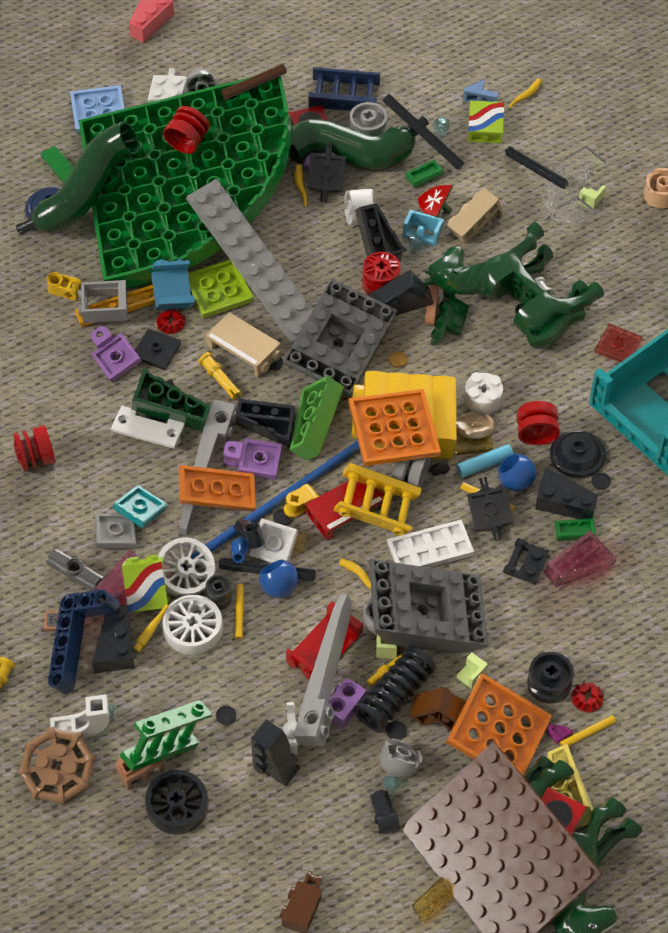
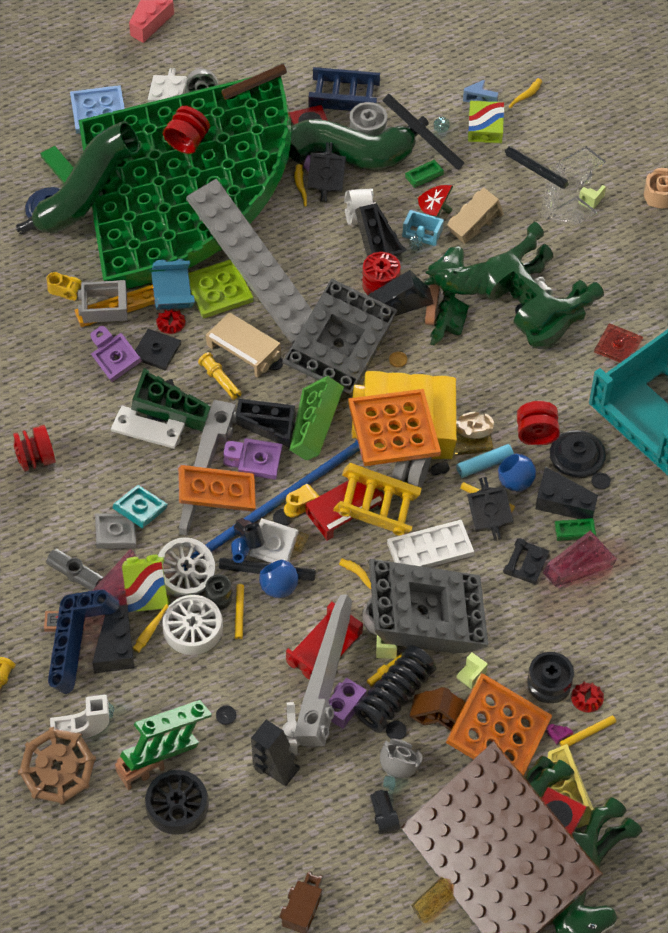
white brick [464,372,503,415] -> none

